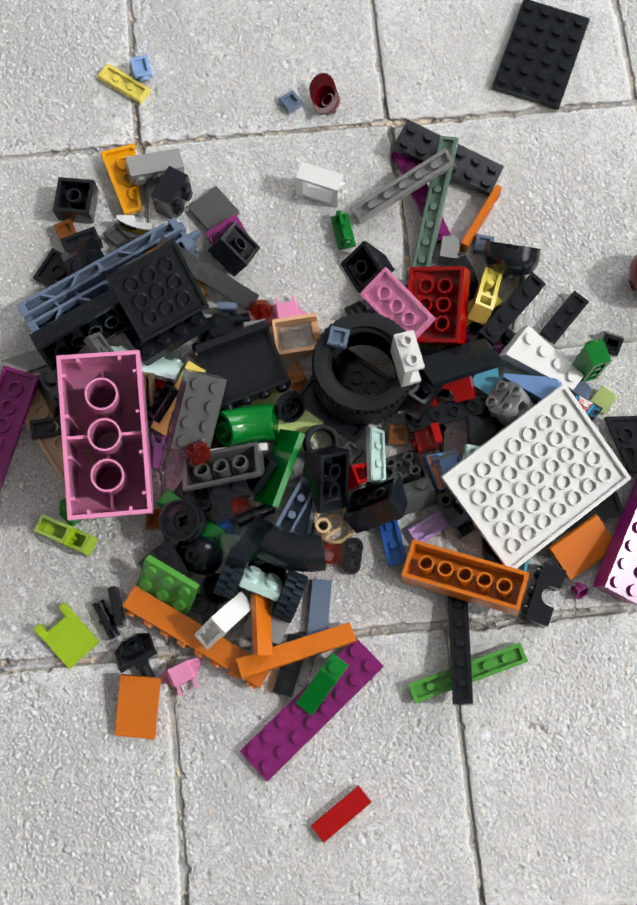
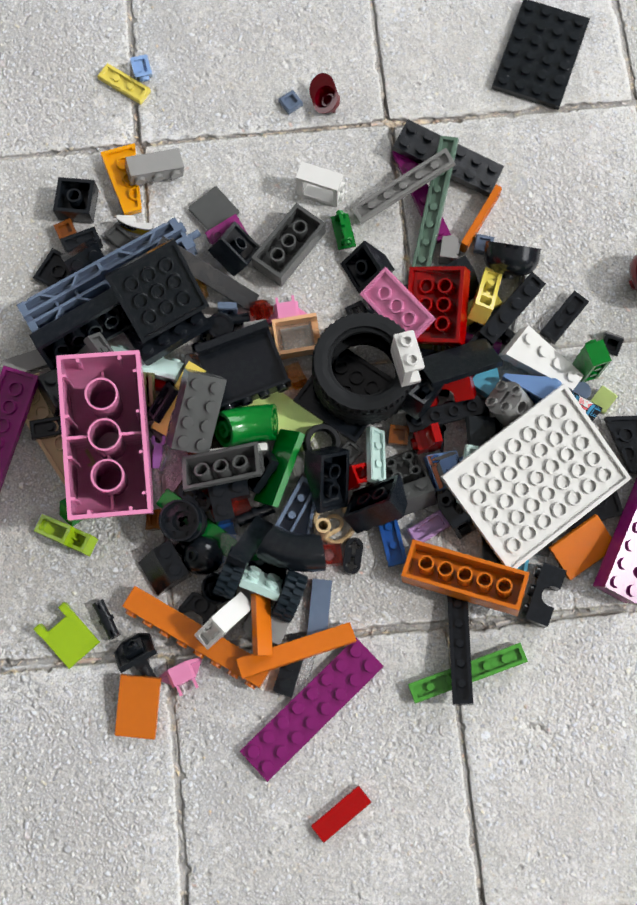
black tile [108,586,127,628] -> none
bright green plate [136,555,200,615] -> none
black brick [151,166,193,219] -> none
clear red gear [186,440,211,466] -> none
black hat [276,390,305,423] -> none
green slope [296,653,349,716] -> none
sand blue tile [327,326,350,350] -> none
magenta hinge [571,582,589,600] -> none
none -> dark grey brick [251,203,326,287]

